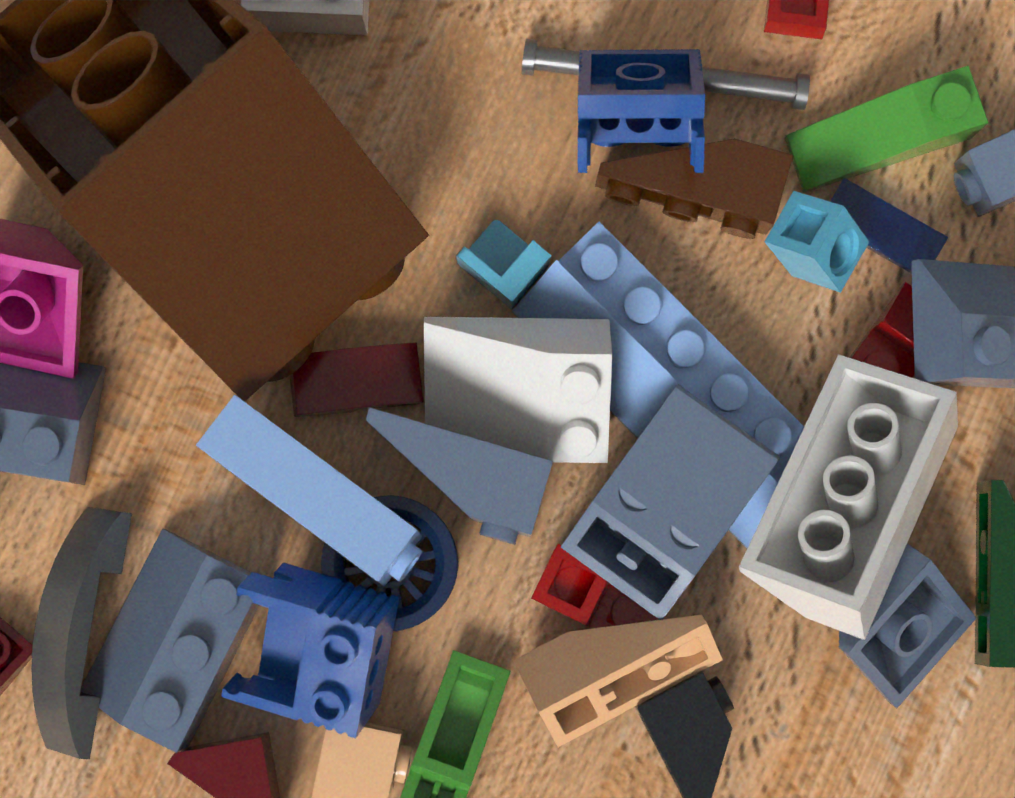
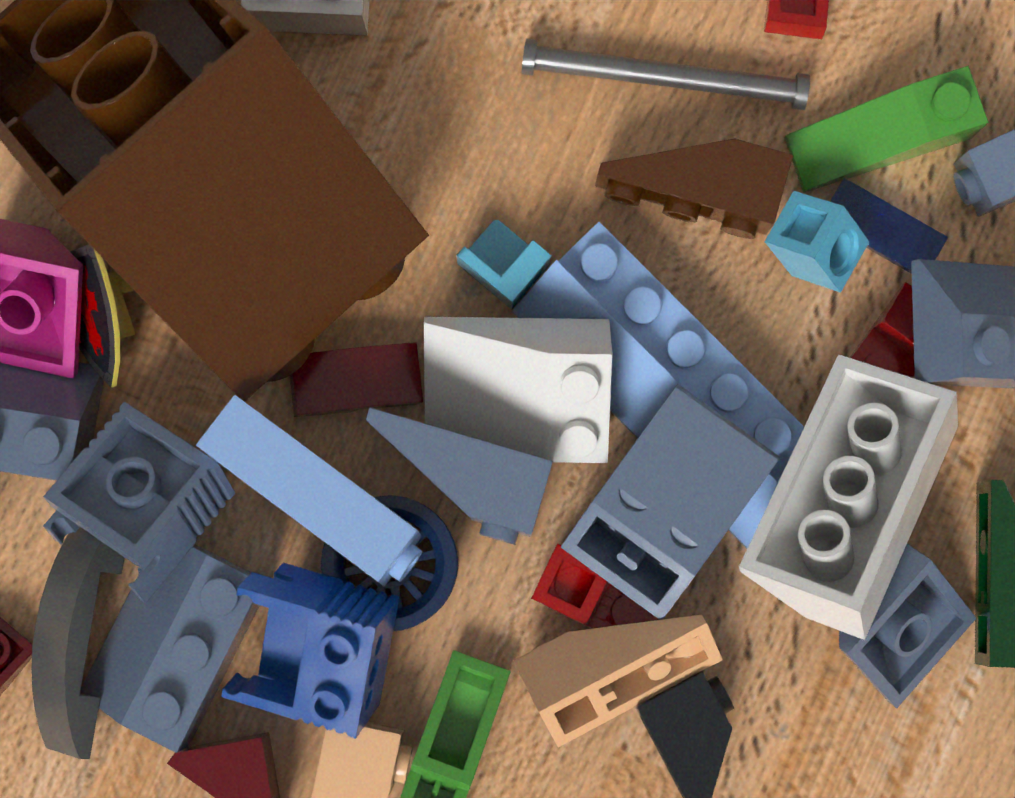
blue piece [578,49,705,173] -> none
none -> sand blue piece [43,401,235,604]
none -> shield [70,244,135,388]

